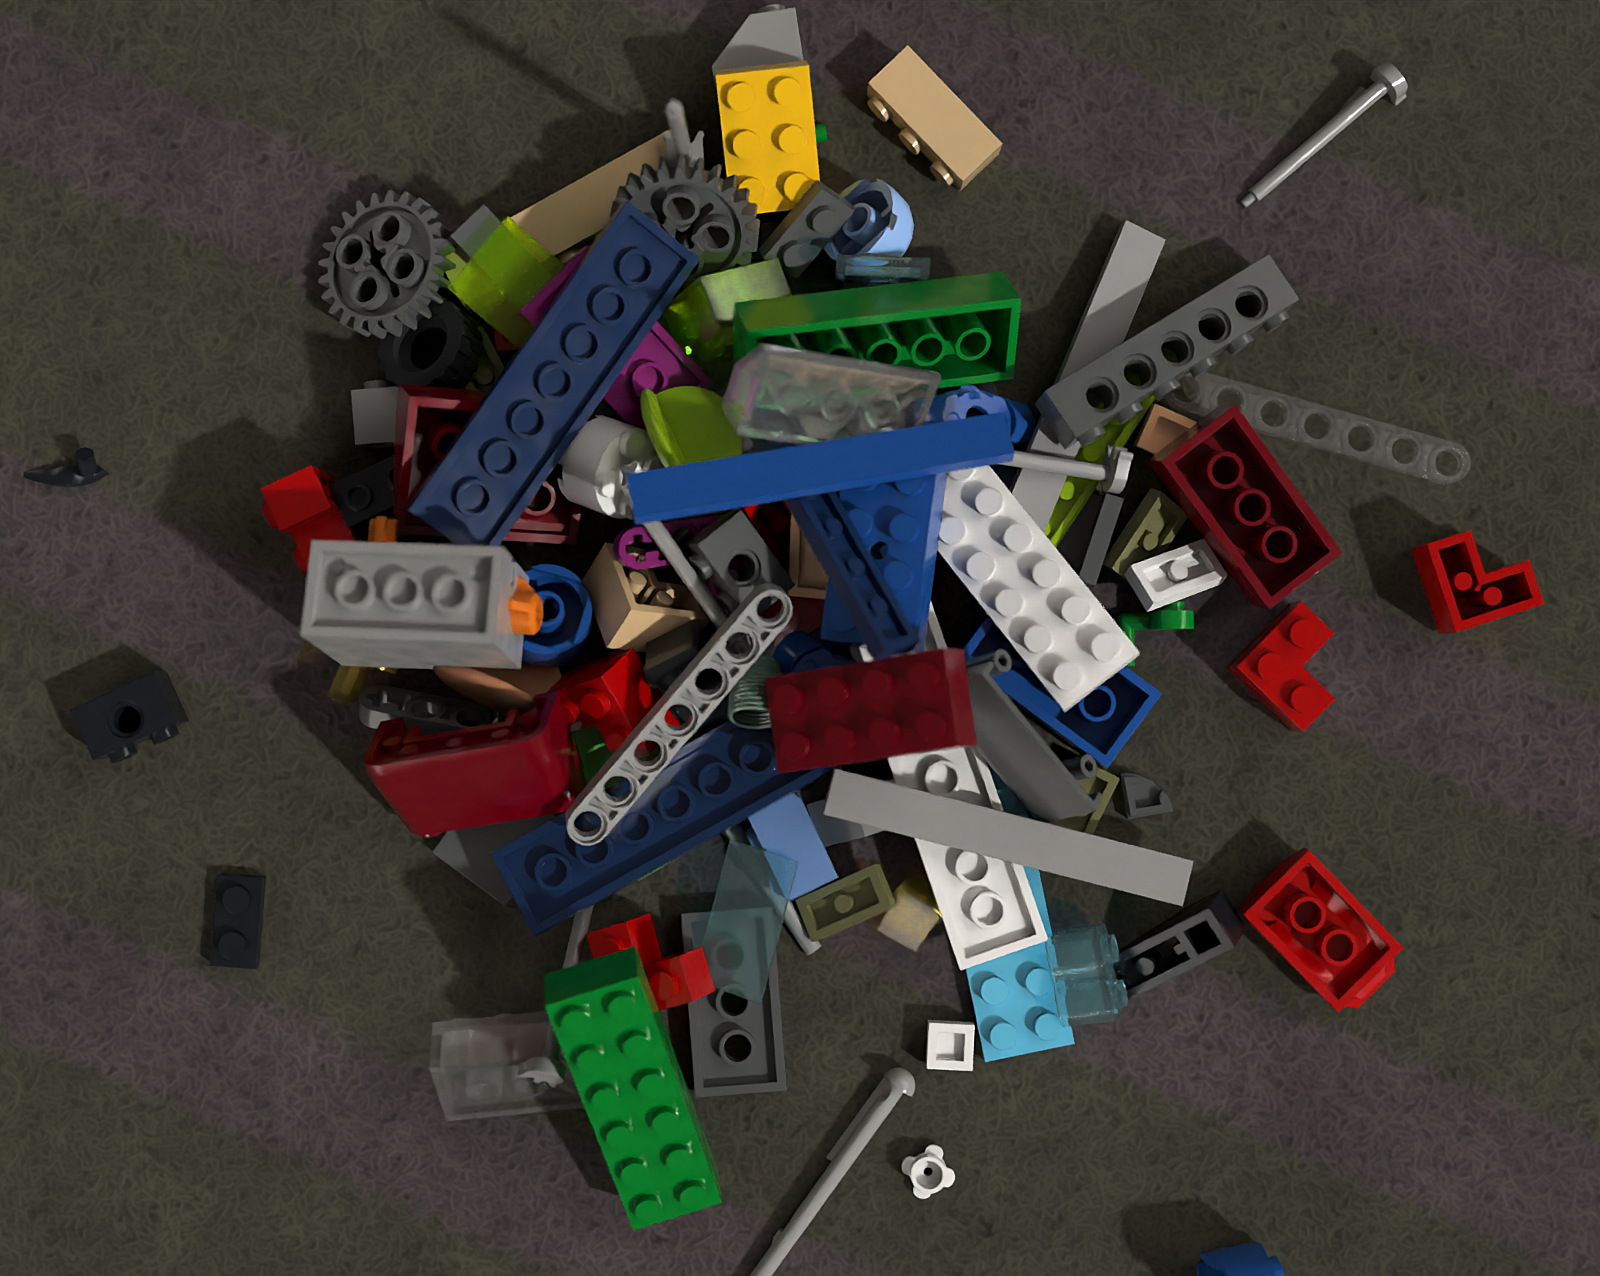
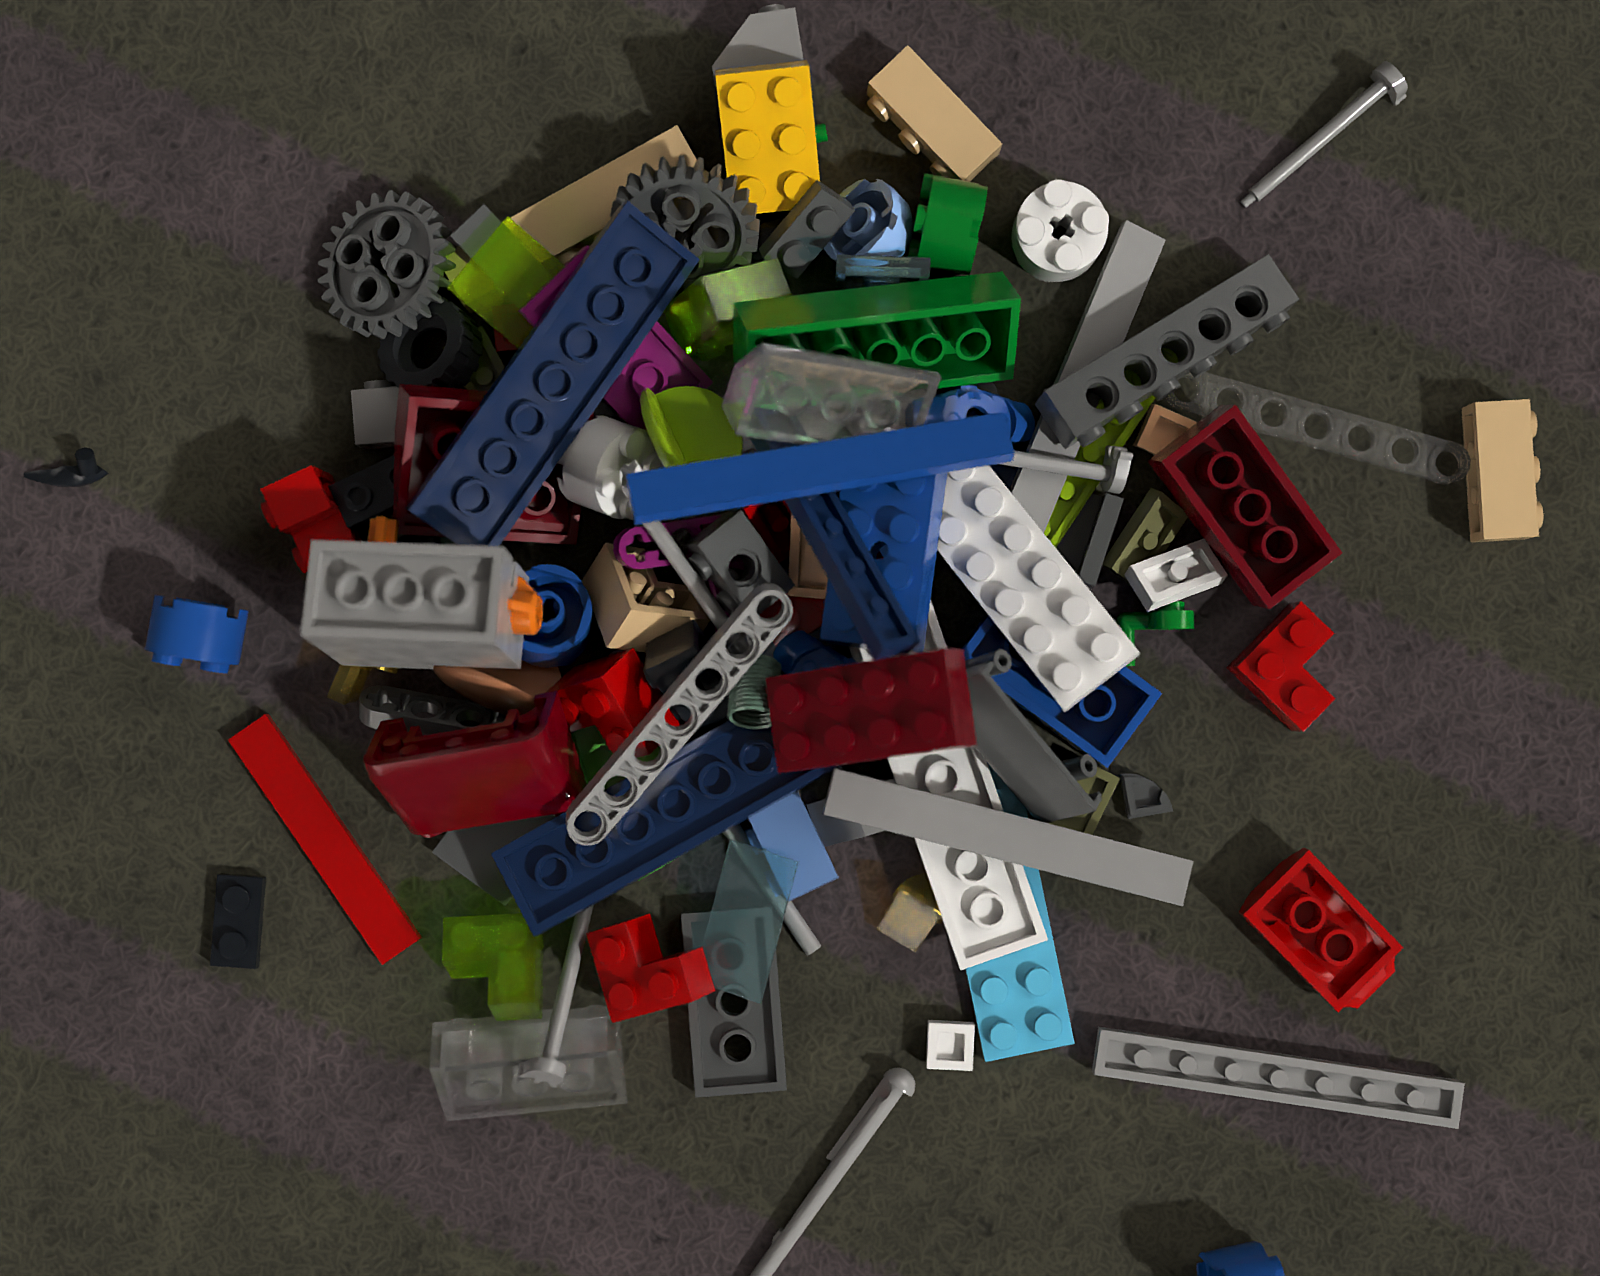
black brick [70,671,189,764] -> none
green brick [544,946,722,1231] -> none
light grey piece [663,100,705,167] -> none
olive plate [795,864,897,942] -> none
white plate [901,1144,955,1199] -> none
clear light blue brick [1045,923,1128,1027] -> none
black slope [1096,889,1246,1004] -> none
red brick [1410,530,1544,634] -> none
none -> blue brick [145,595,249,674]
none -> red tile [228,714,422,965]
none -> clear neon green brick [442,913,543,1021]
none -> green brick [907,173,988,275]
none -> white brick [1012,179,1109,282]
none -> light grey plate [1092,1026,1465,1129]
none -> tan brick [1462,399,1544,543]

